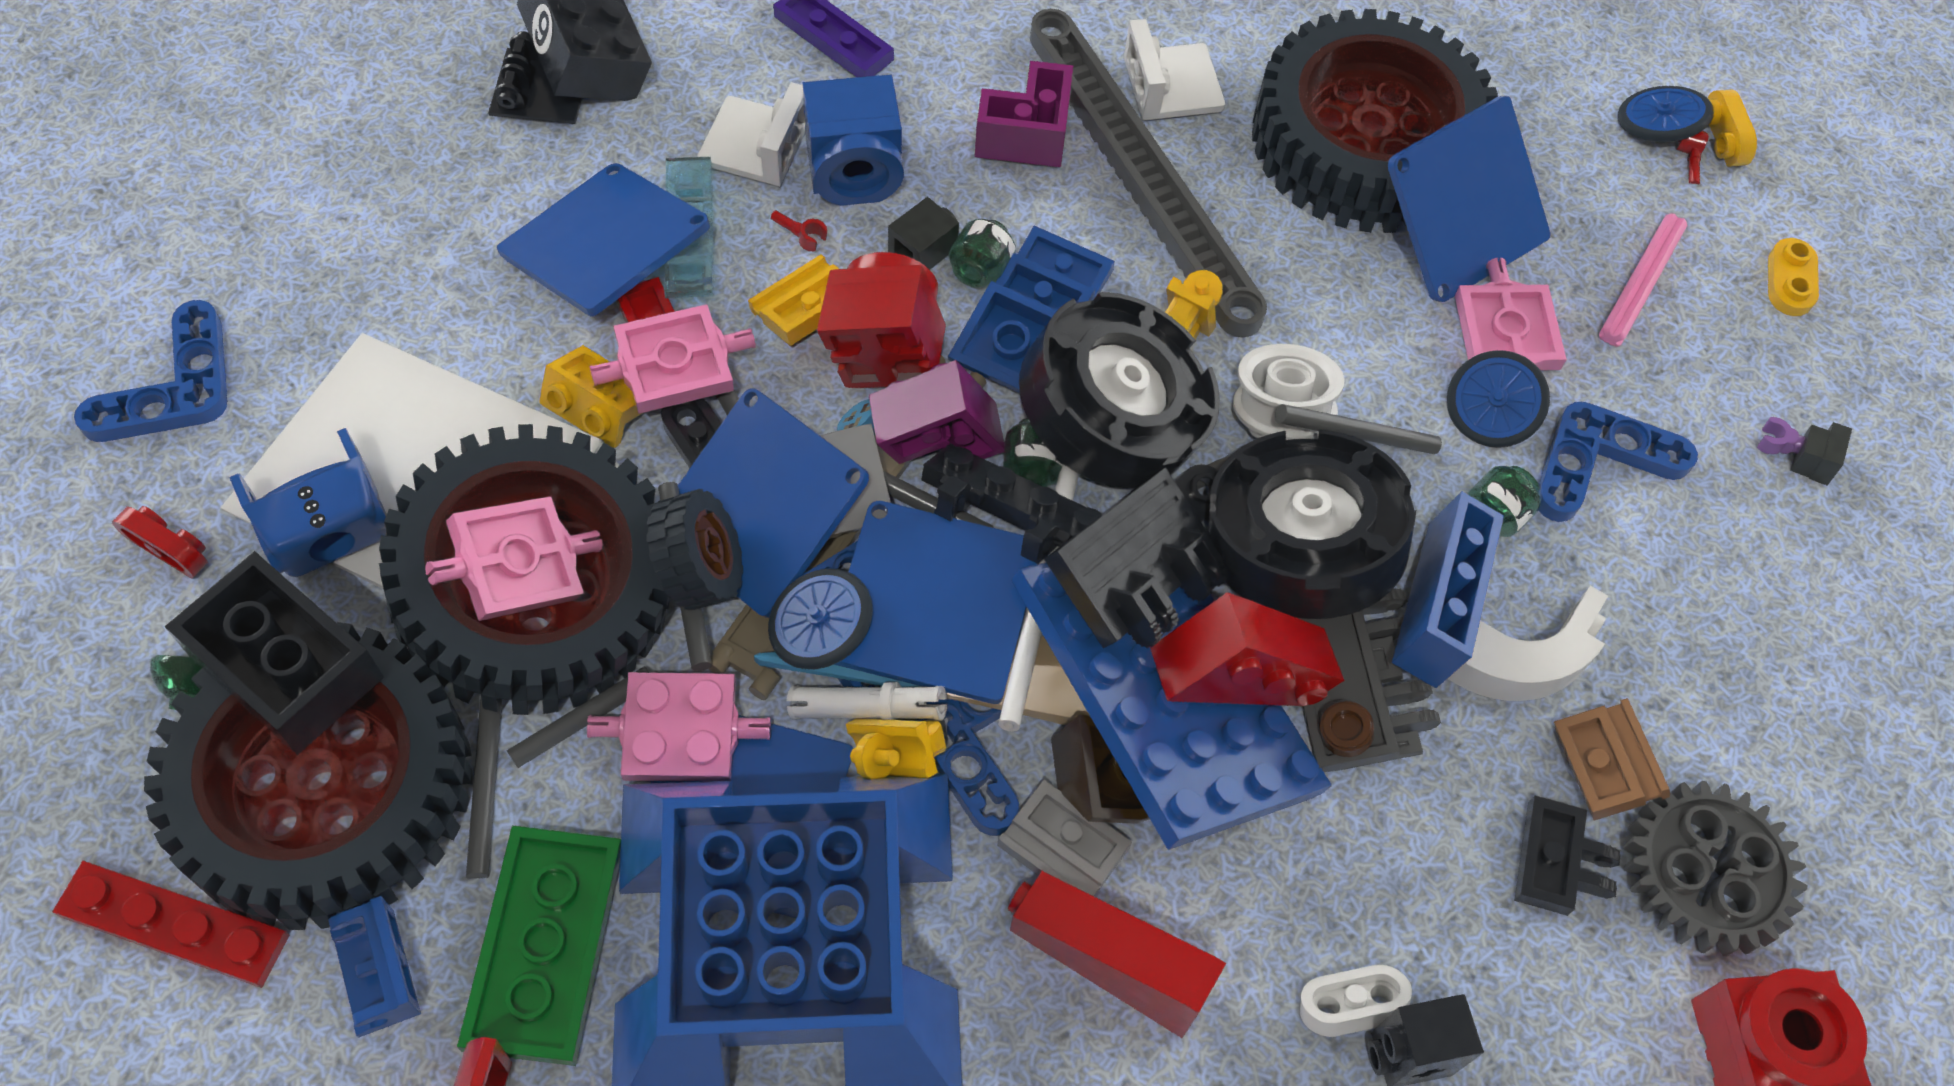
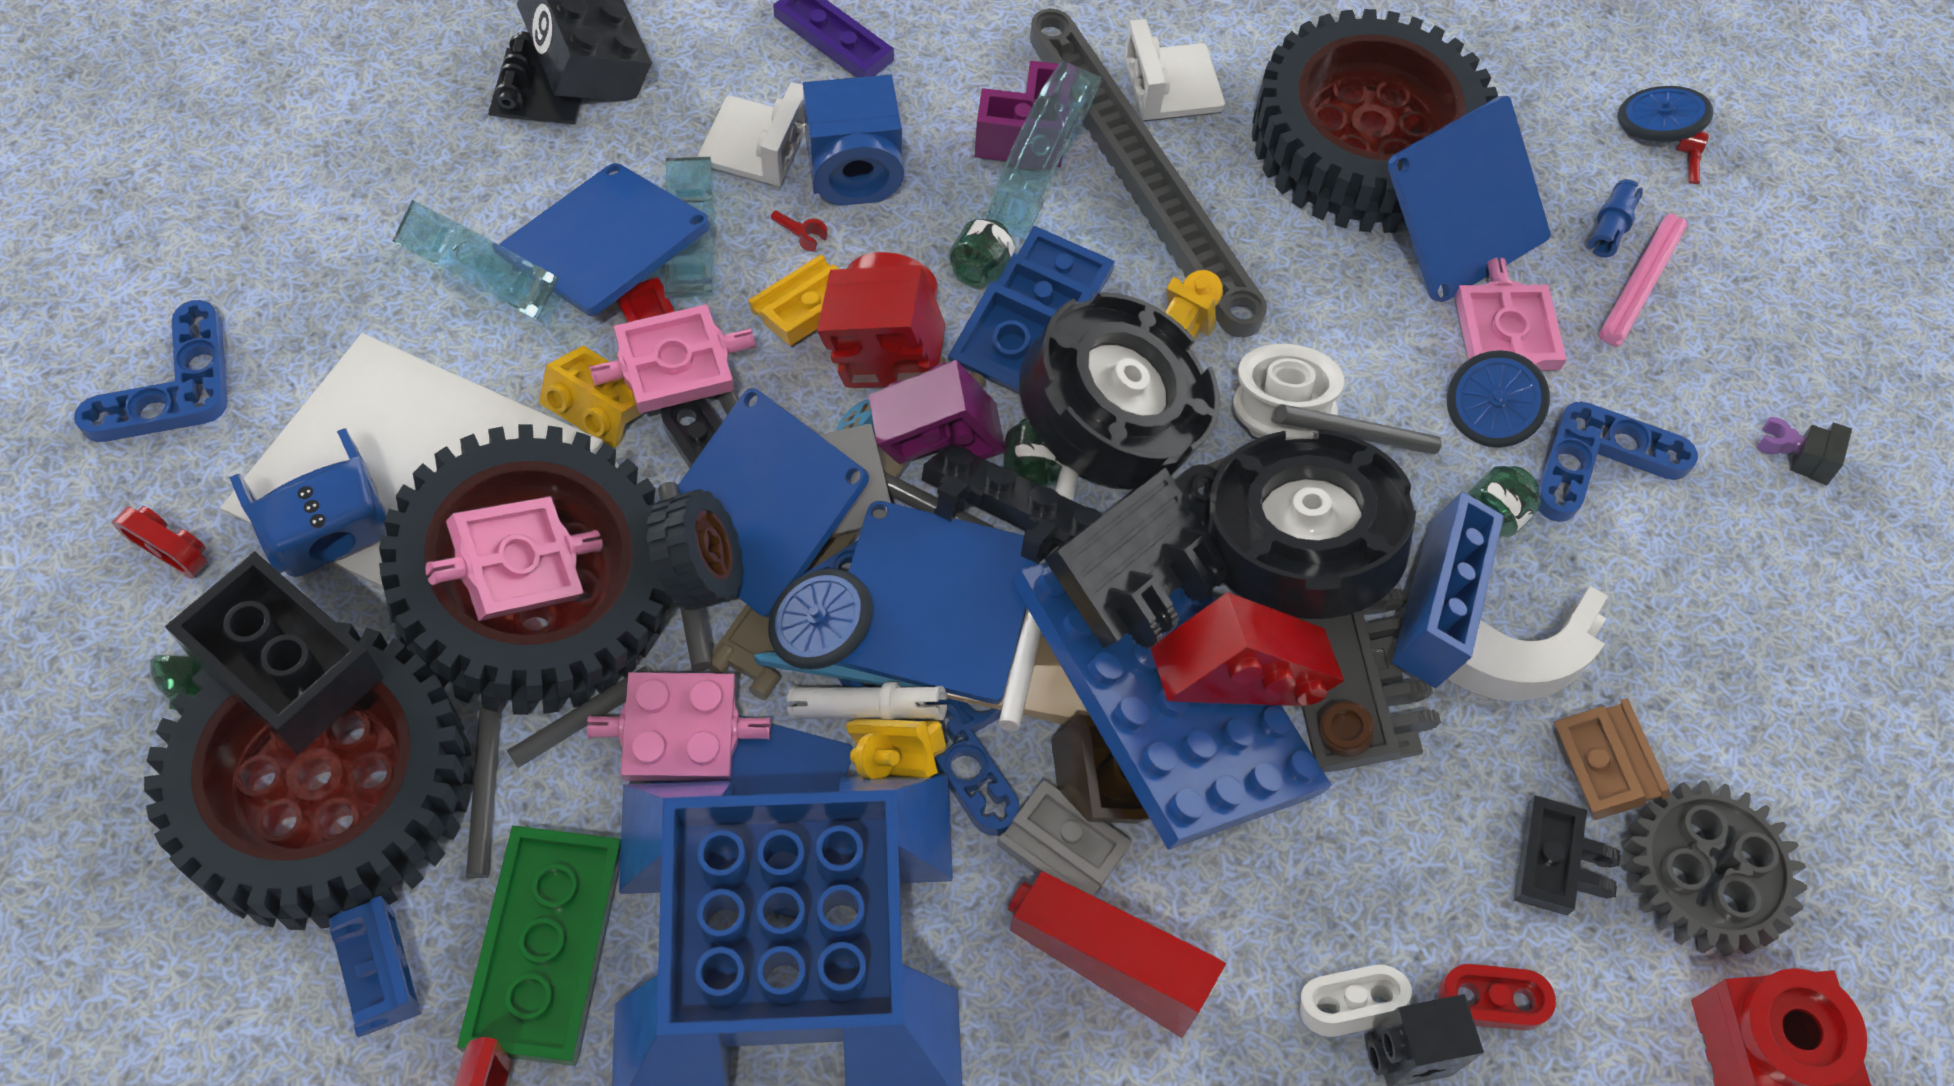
red plate [52,860,290,988] -> none
pearl dark grey brick [888,196,959,270] -> none
yellow plate [1708,89,1757,167] -> none
yellow plate [1768,238,1819,316] -> none
none -> clear light blue slope [392,200,559,319]
none -> clear light blue slope [985,60,1102,240]
none -> red plate [1438,964,1556,1031]
none -> blue pin [1588,179,1643,258]

